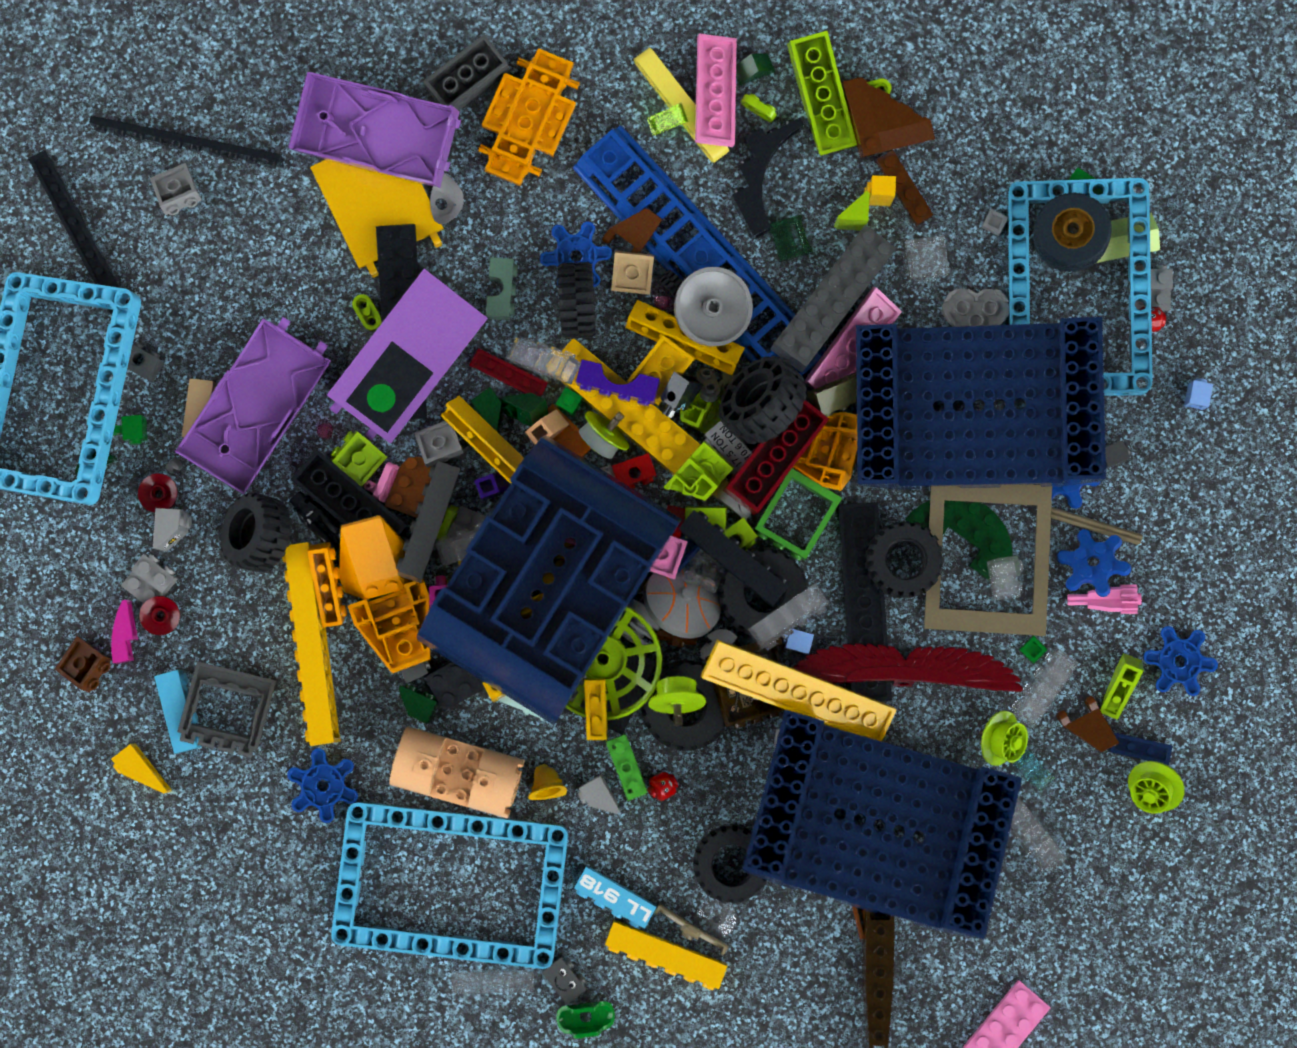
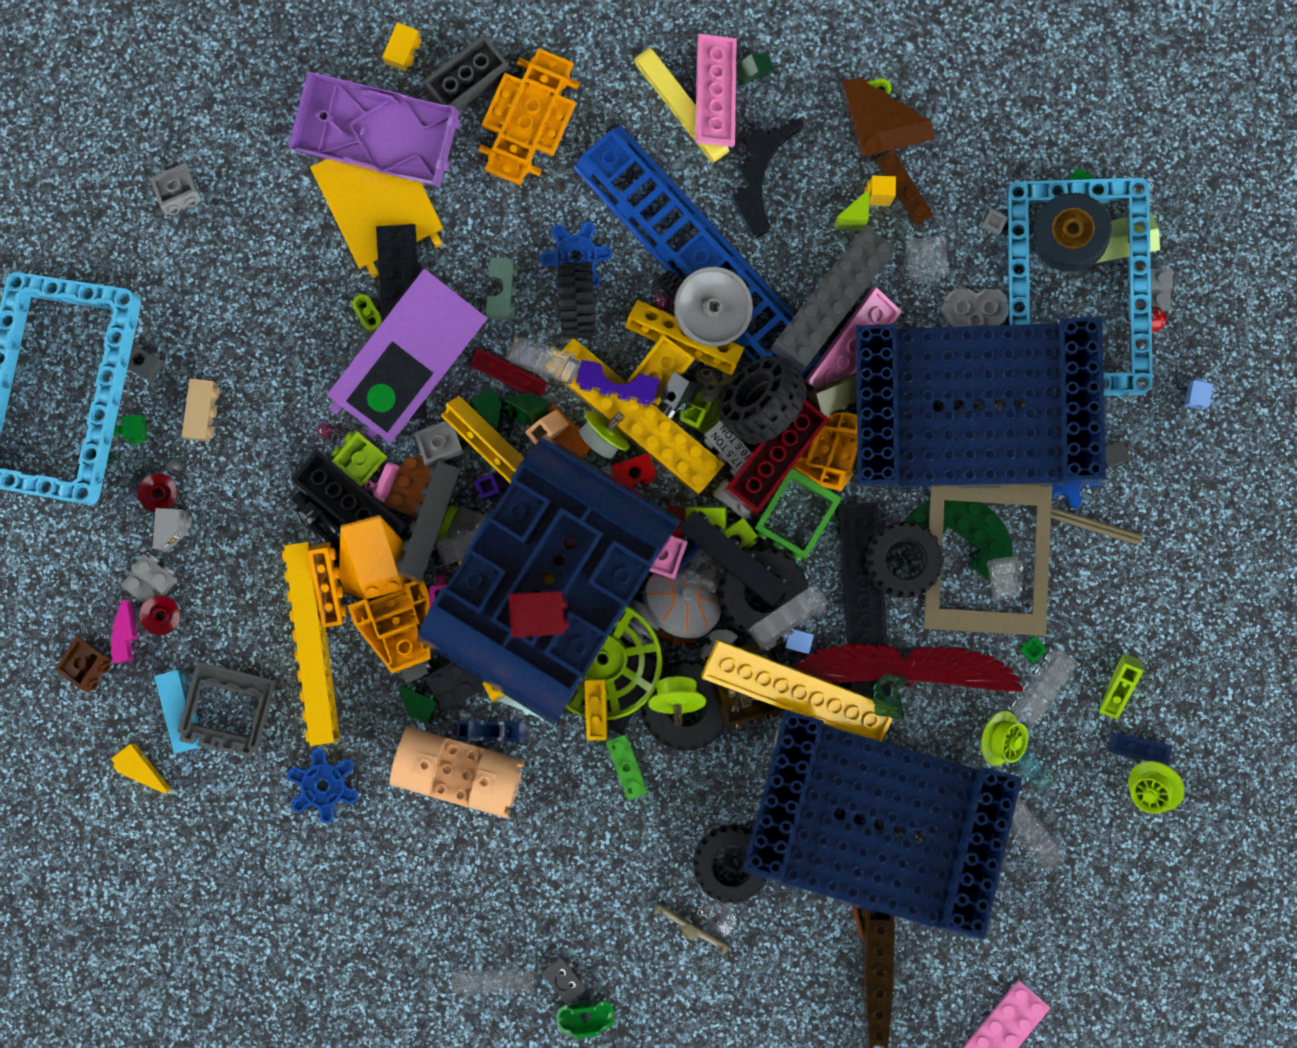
black plate [28,150,128,316] -> none
black plate [89,116,284,168] -> none
medium lavender piece [175,317,331,495] -> none
black tyre [219,492,292,572] -> none
medium azure beam [331,802,568,969] -> none
light grey piece [430,173,464,224] -> none
yellow piece [528,764,567,800] -> none
green brick [556,387,583,417] -> none
medium azure brick [574,865,657,929] -> none
light grey slope [577,774,621,814] -> none
reddish brown flag [602,208,663,253] -> none
yellow brick [605,920,727,990] -> none
tan plate [611,251,654,295] -> none
clear neon green tile [647,103,688,136] -> none
red head [647,771,678,801] -> none
lime slope [664,441,734,501] -> none
lime plate [740,93,777,123] -> none
clear green plate [770,215,813,262] -> none
lime slope [787,31,857,156] -> none
reddish brown flag [1056,696,1119,753] -> none
blue plate [1057,529,1131,597] -> none
bright pink piece [1067,584,1142,614] -> none
blue plate [1143,626,1218,696] -> none
none -> yellow brick [382,22,422,72]
none -> dark blue arch [457,720,526,742]
none -> dark red slope [509,592,569,638]
none -> clear green piece [873,674,908,720]

